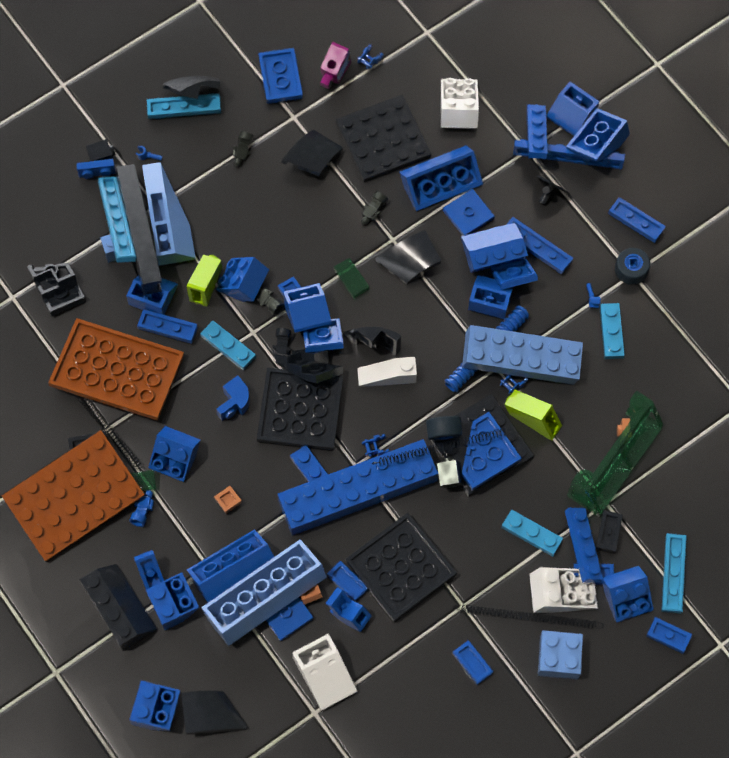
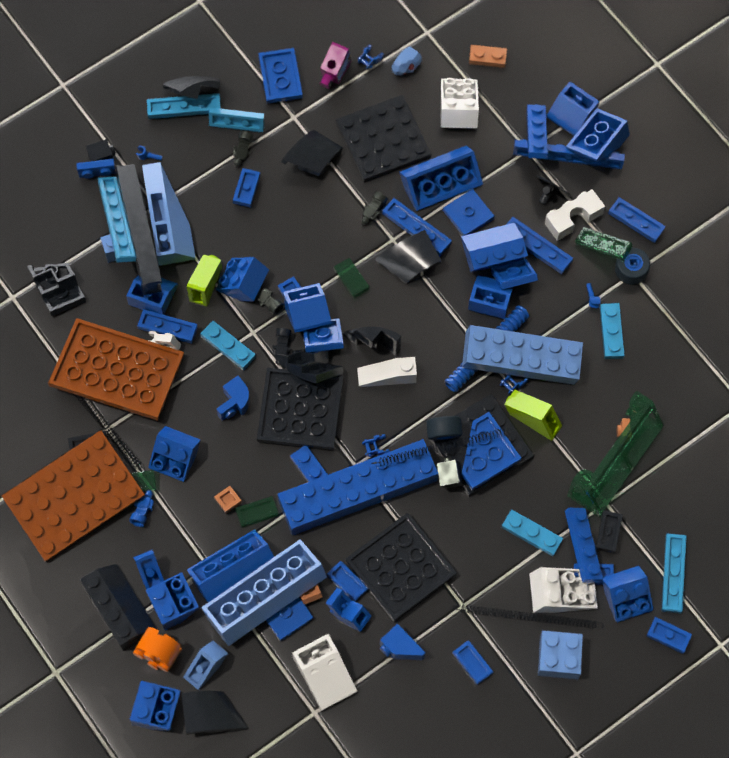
none -> orange brick [133,627,182,672]
none -> white plate [148,331,181,350]
none -> medium blue slope [183,641,228,690]
none -> dark azure plate [209,107,264,132]
none -> blue plate [233,168,261,208]
none -> clear green tile [235,496,279,528]
none -> blue slope [380,624,425,660]
none -> blue plate [382,198,452,256]
none -> medium blue rock [392,47,422,75]
none -> nougat plate [469,45,507,68]
none -> white arch [545,189,605,241]
none -> clear green tile [575,227,633,261]

